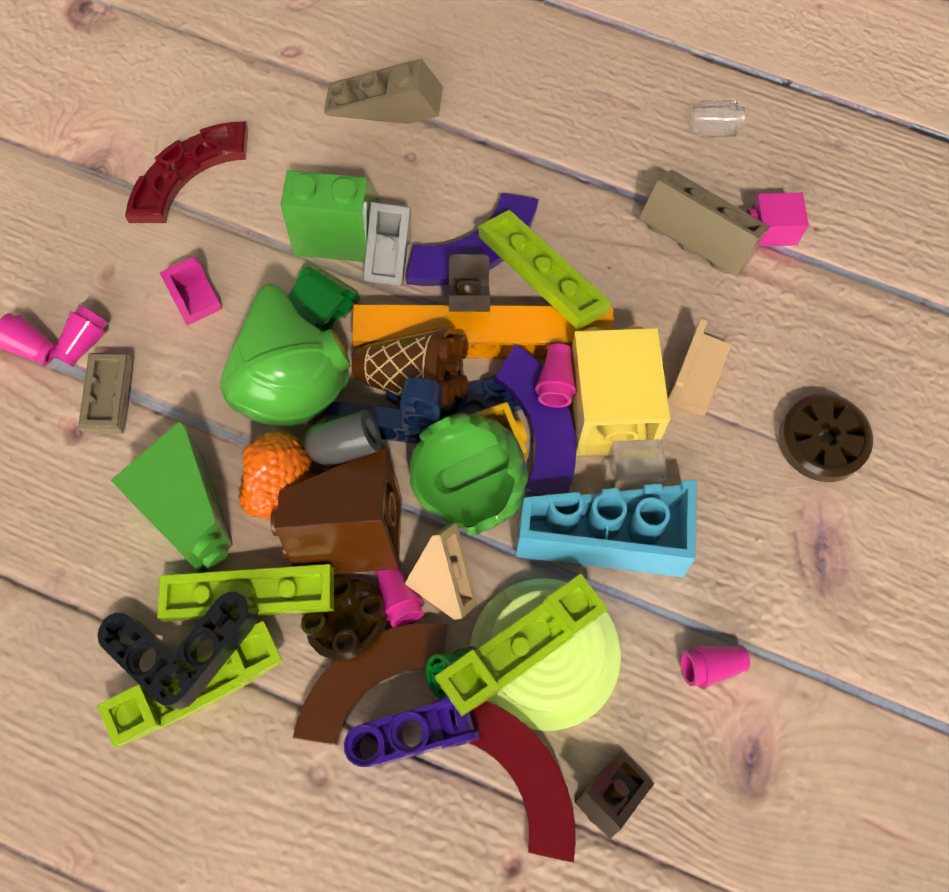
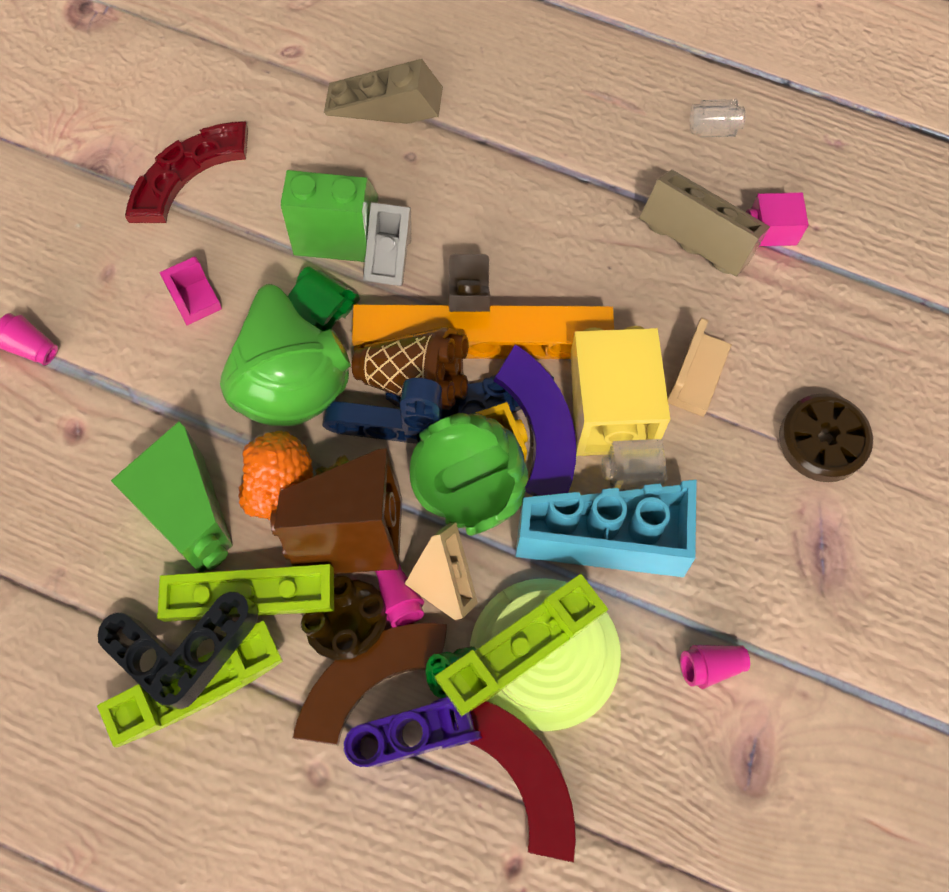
dark pink cone [52,305,108,367] -> none
dark tan plate [78,353,133,434] -> none
dark grey cylinder [303,410,381,465] -> none
dark purple tile [406,193,539,286] -> none
lime plate [479,210,611,330] -> none
dark pink cone [535,343,577,408] -> none
dark brown slope [575,750,654,839] -> none

